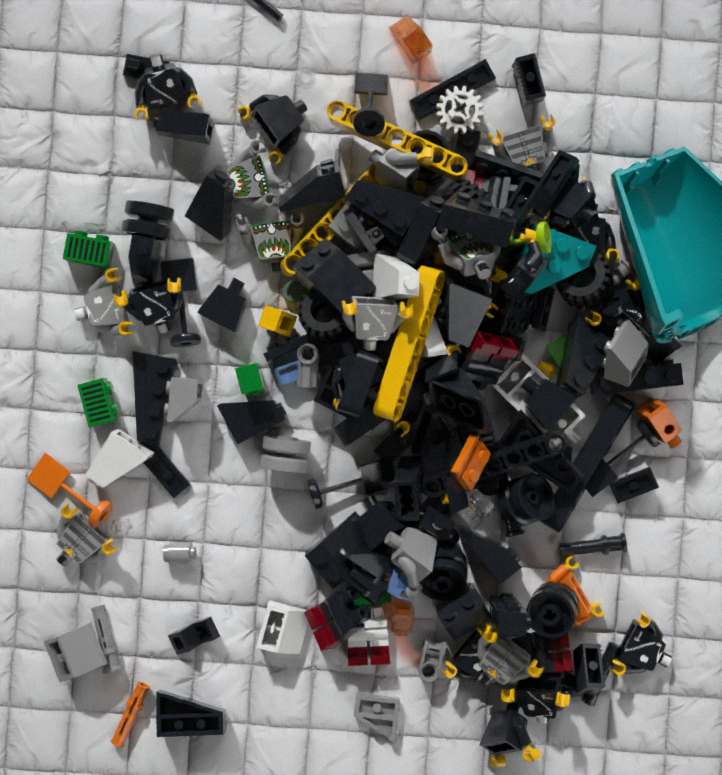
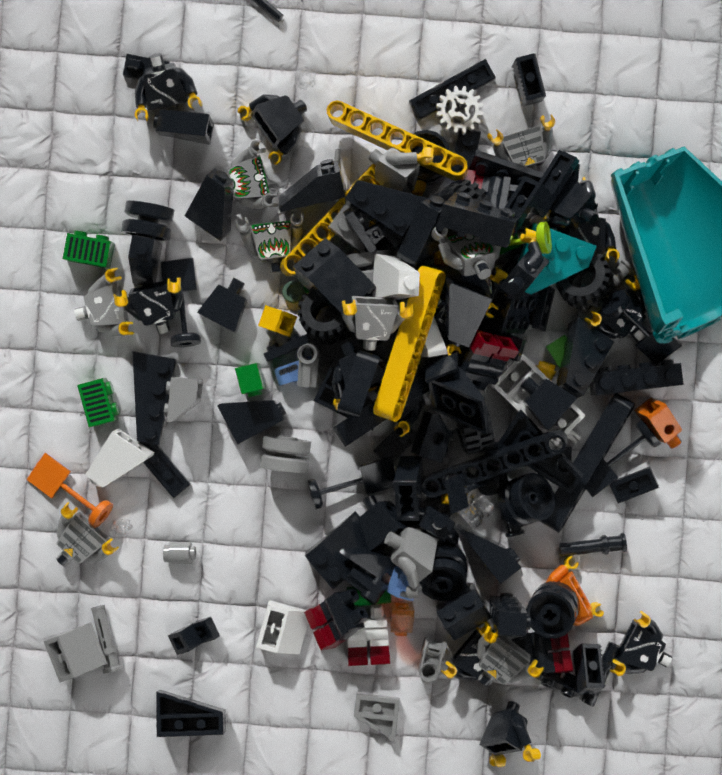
orange pin [110,681,150,747] -> none
black piece [353,73,388,137] -> none
clear orange slope [389,15,433,64] -> none
orange plate [451,434,491,491] -> none
black torso [501,676,571,724] -> none
light grey slope [602,319,648,387] -> none

